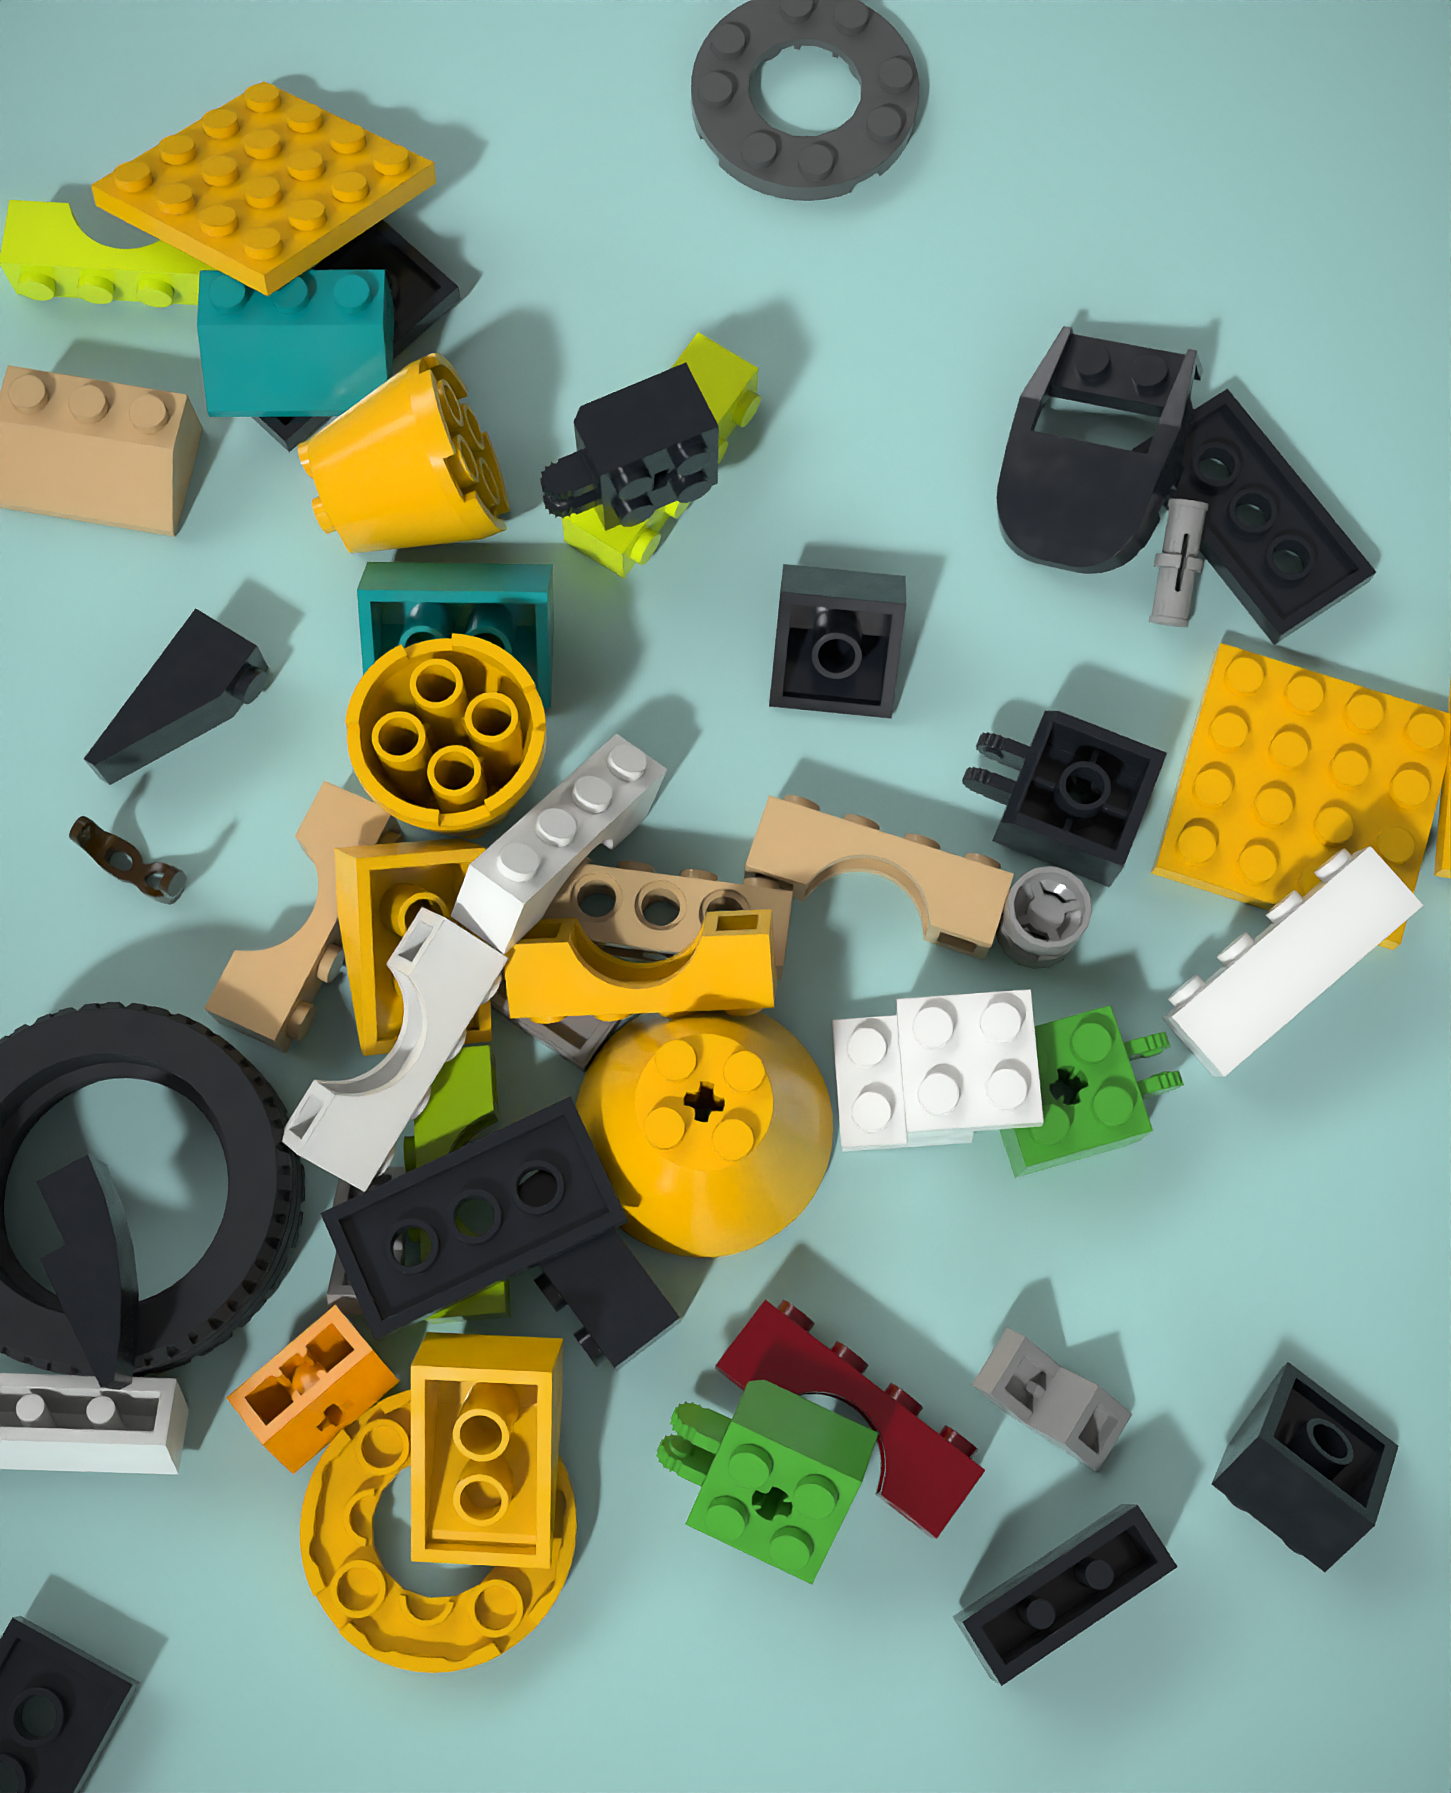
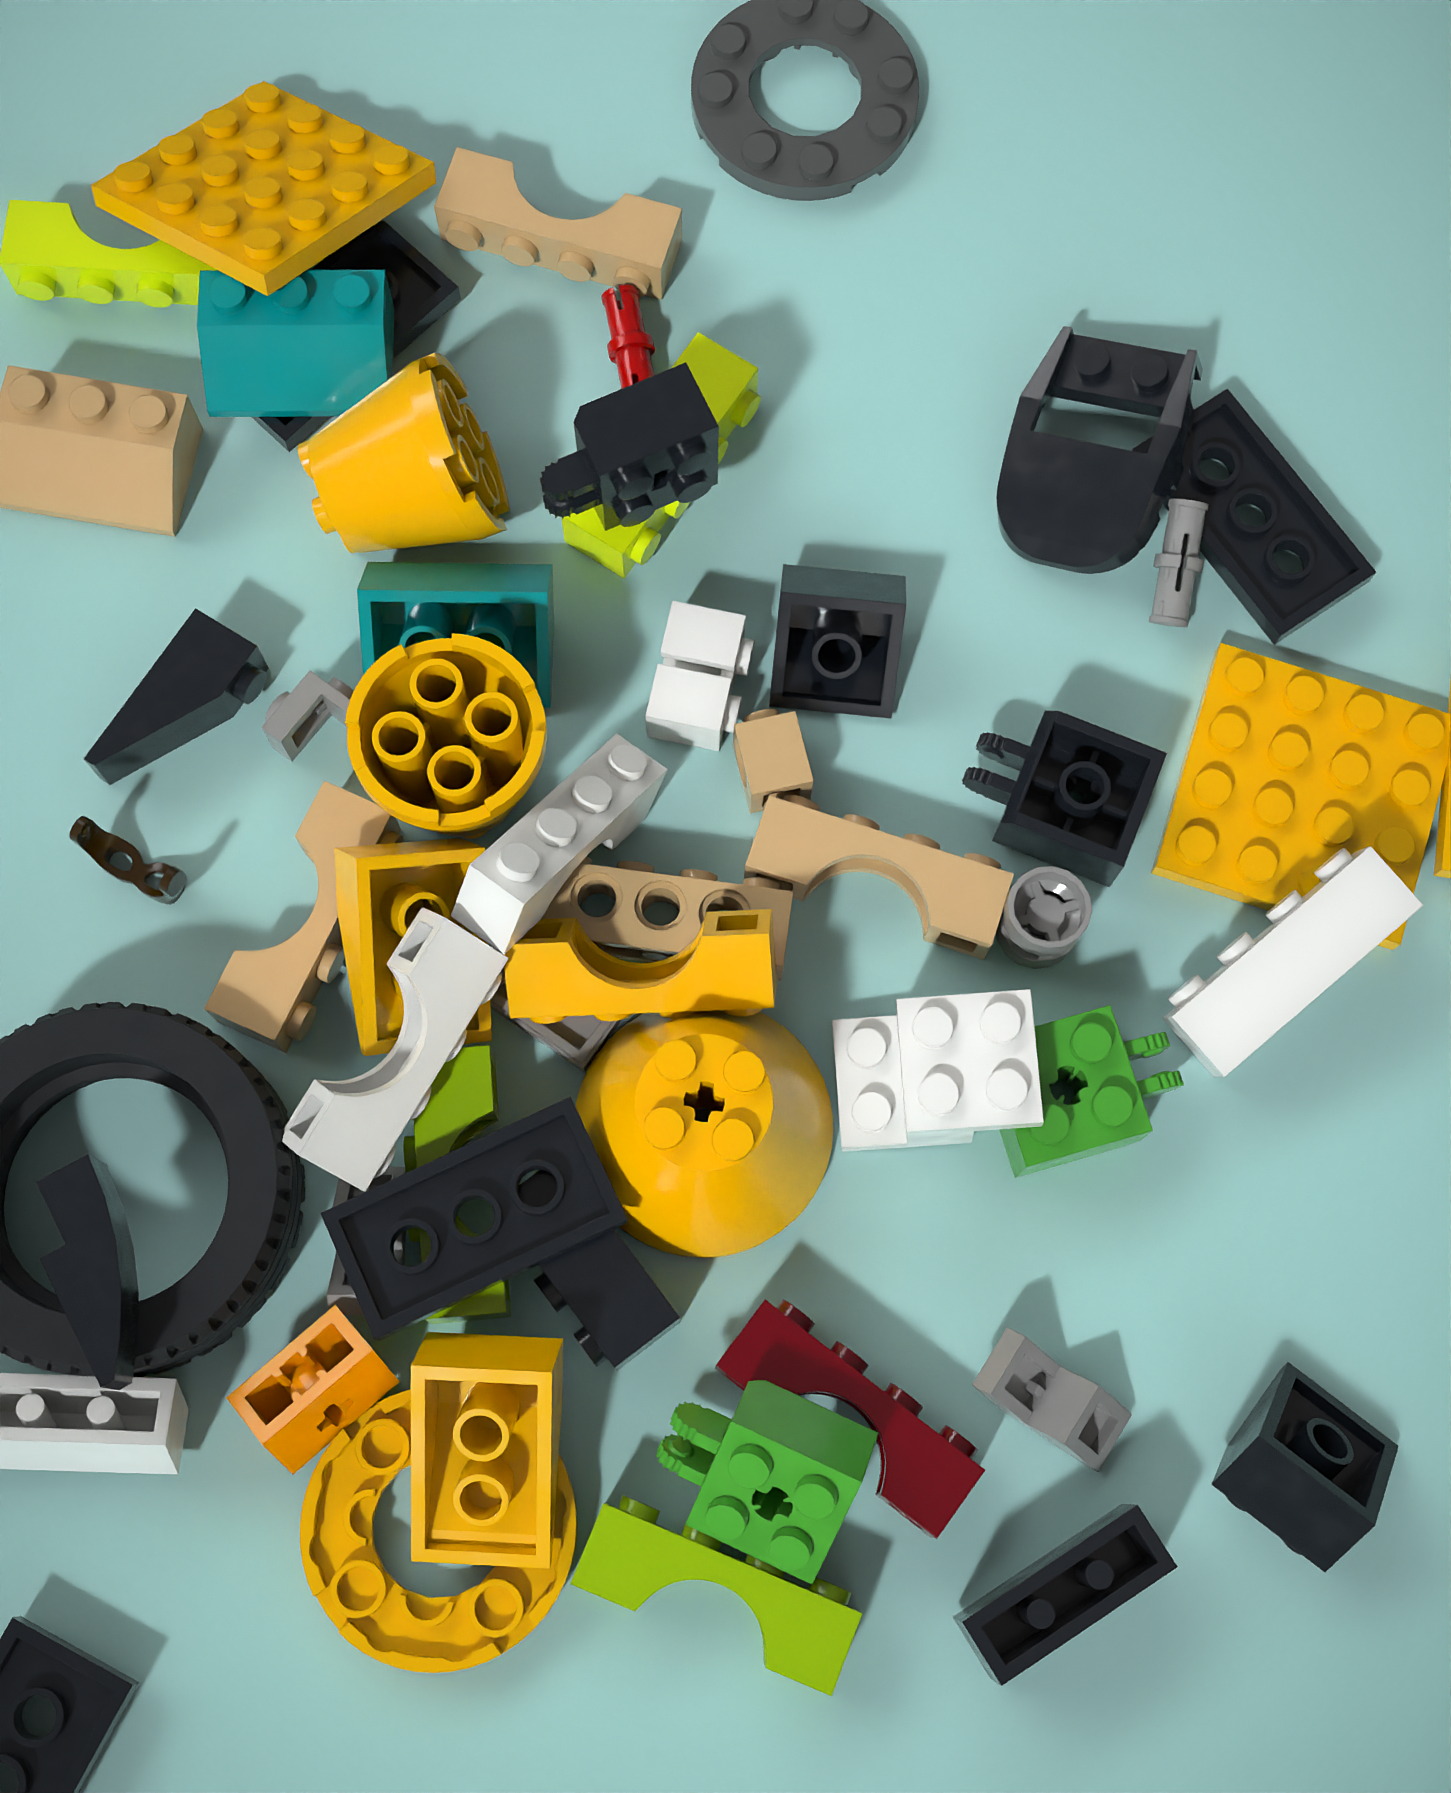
none -> light grey bracket [261,671,354,762]
none -> tan arch [434,147,682,300]
none -> lime arch [570,1495,863,1696]
none -> red pin [601,285,655,389]
none -> white piece [645,601,755,751]
none -> tan brick [733,709,814,814]

